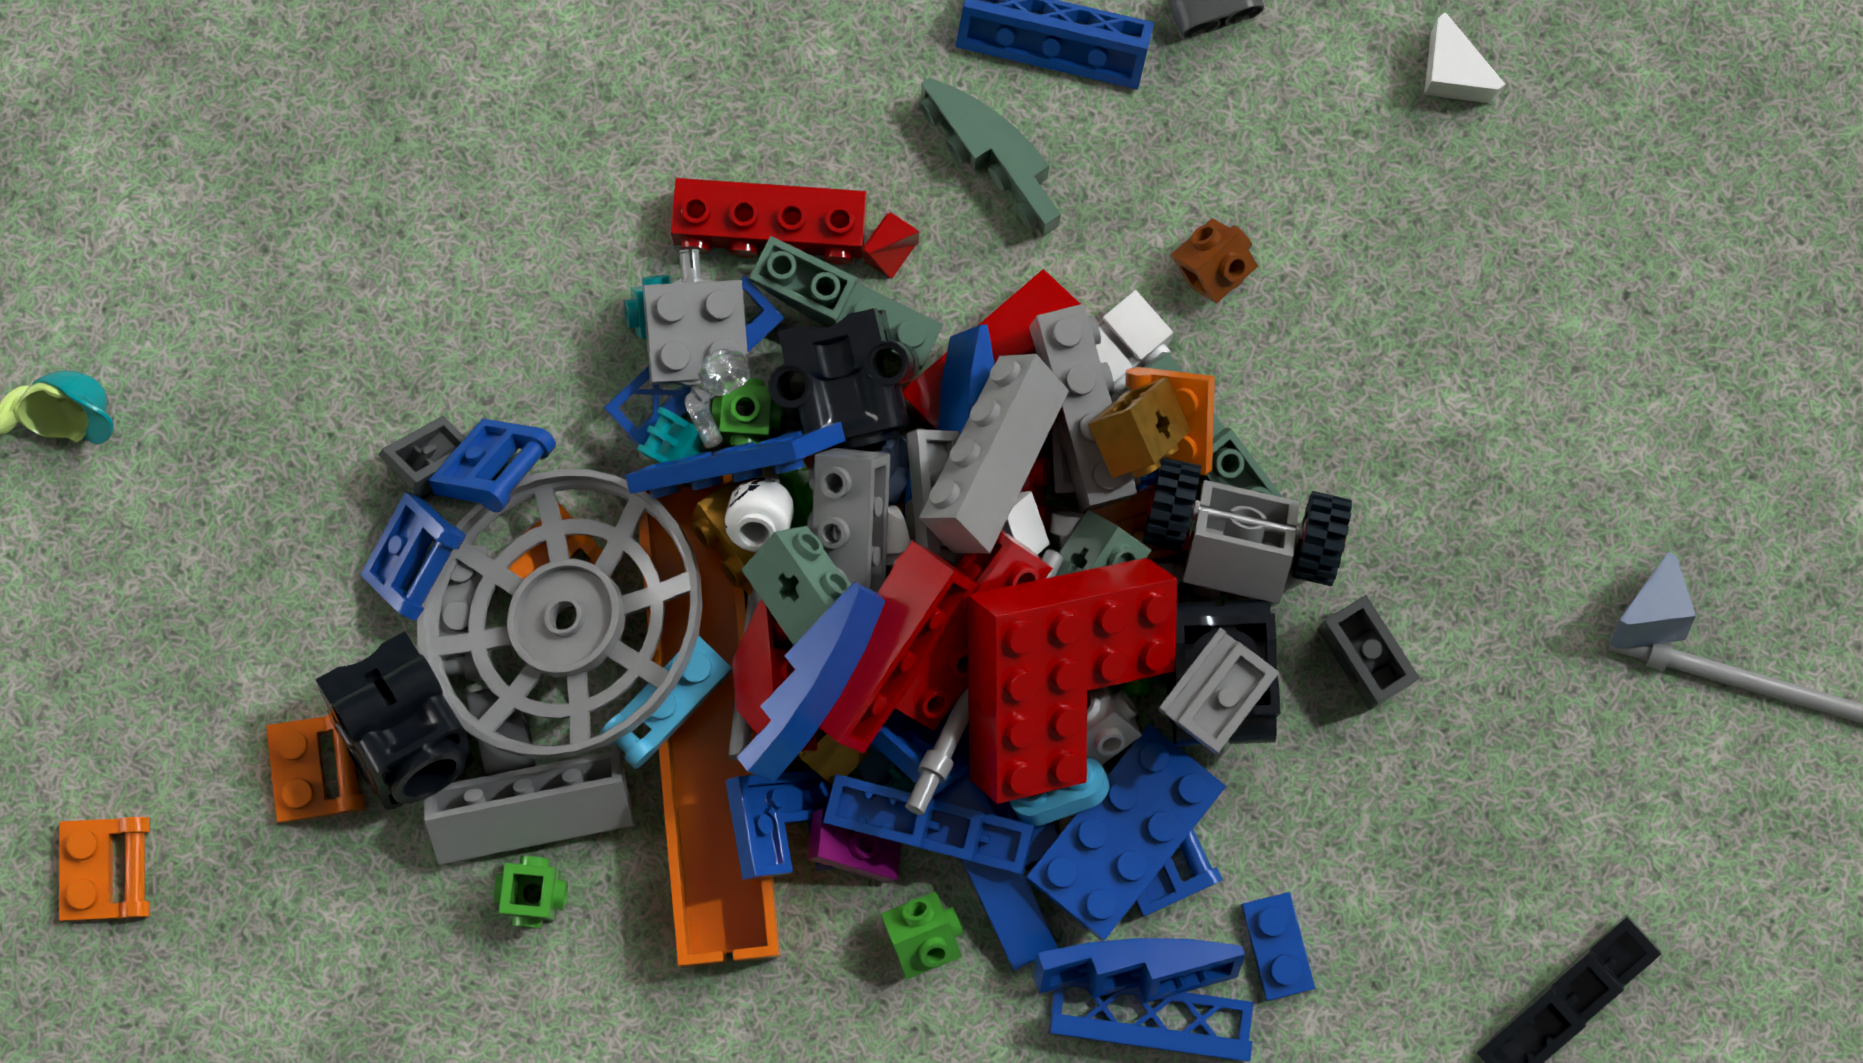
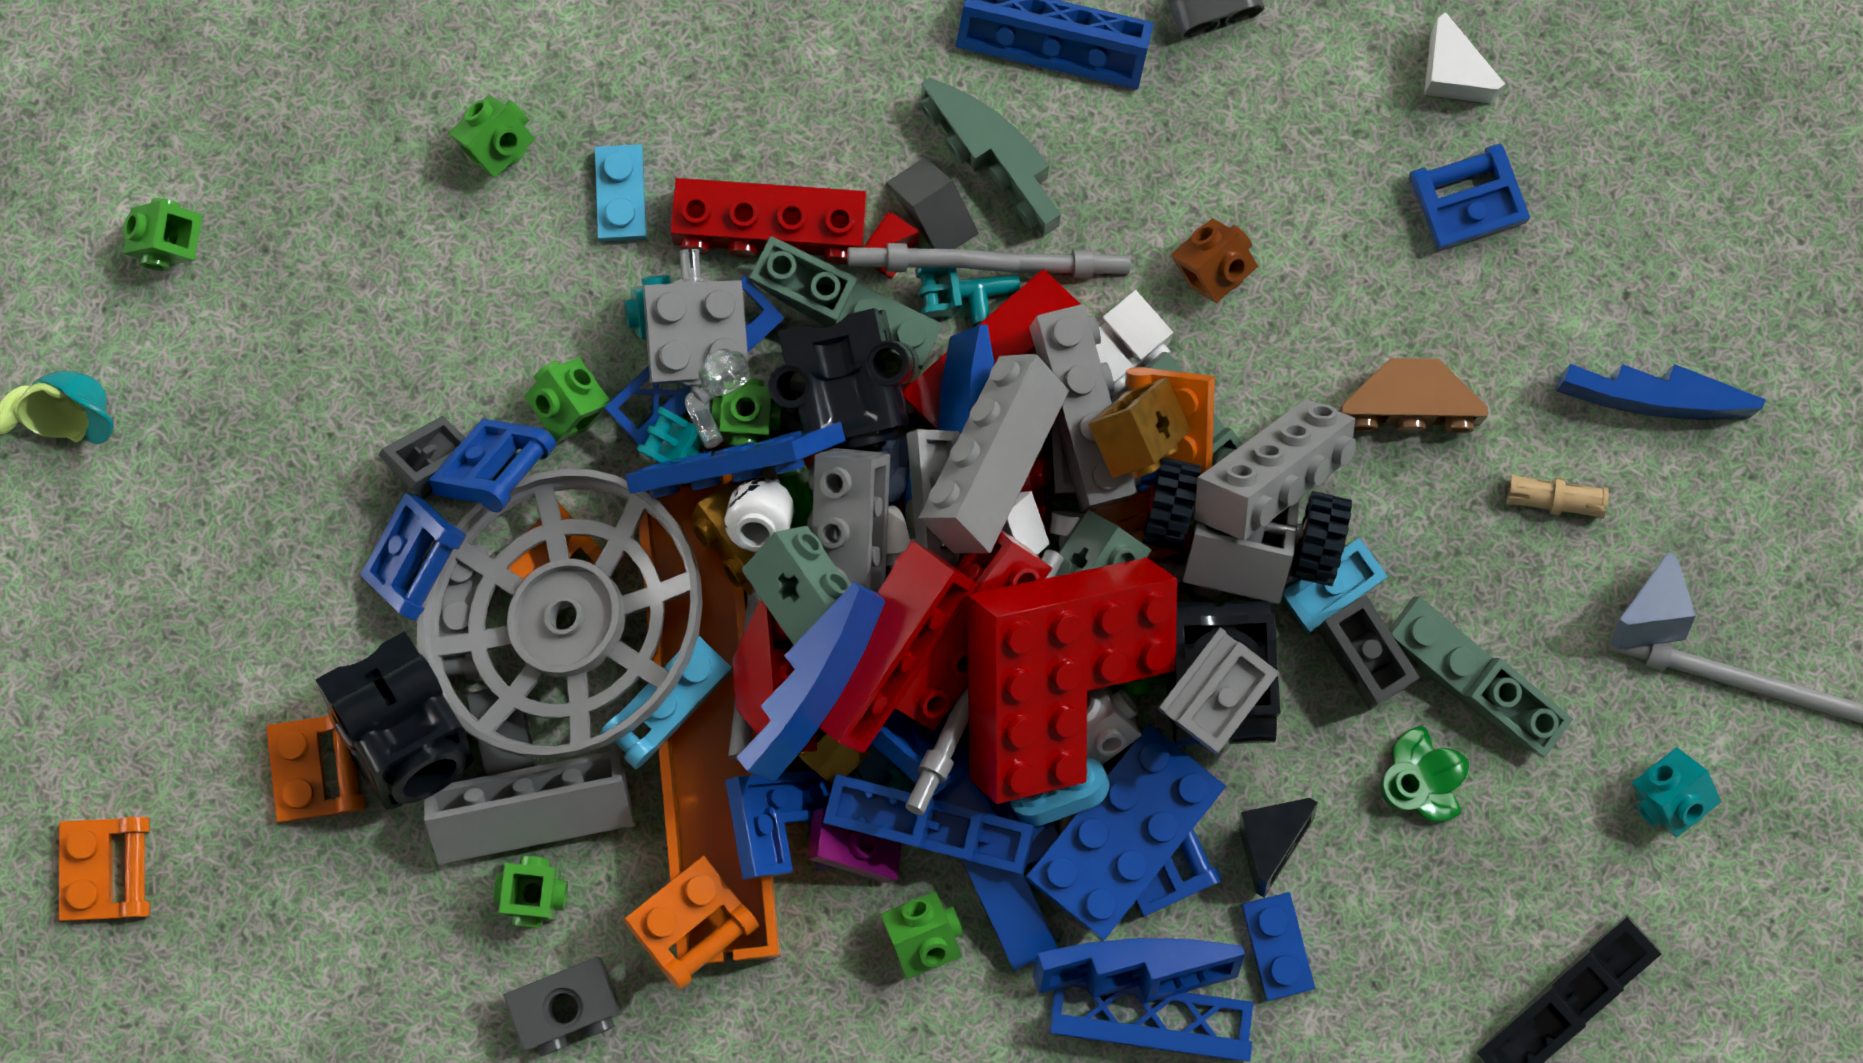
none -> bright green brick [123,198,203,271]
none -> bright green brick [448,95,536,178]
none -> dark grey brick [503,956,623,1057]
none -> bright green brick [523,358,610,443]
none -> medium azure plate [595,144,647,242]
none -> orange plate [622,855,759,991]
none -> light grey bar [847,243,1131,278]
none -> dark grey slope [886,157,979,249]
none -> teal arm [915,268,1020,327]
none -> light grey brick [1194,399,1356,540]
none -> black slope [1239,798,1318,898]
none -> medium azure plate [1281,538,1388,635]
none -> medium nougat slope [1338,358,1488,433]
none -> green plate [1381,726,1469,822]
none -> sand green slope [1389,596,1573,758]
none -> blue plate [1409,143,1530,251]
none -> tan pin [1506,474,1609,519]
none -> blue slope [1555,364,1766,420]
none -> teal brick [1632,747,1721,838]

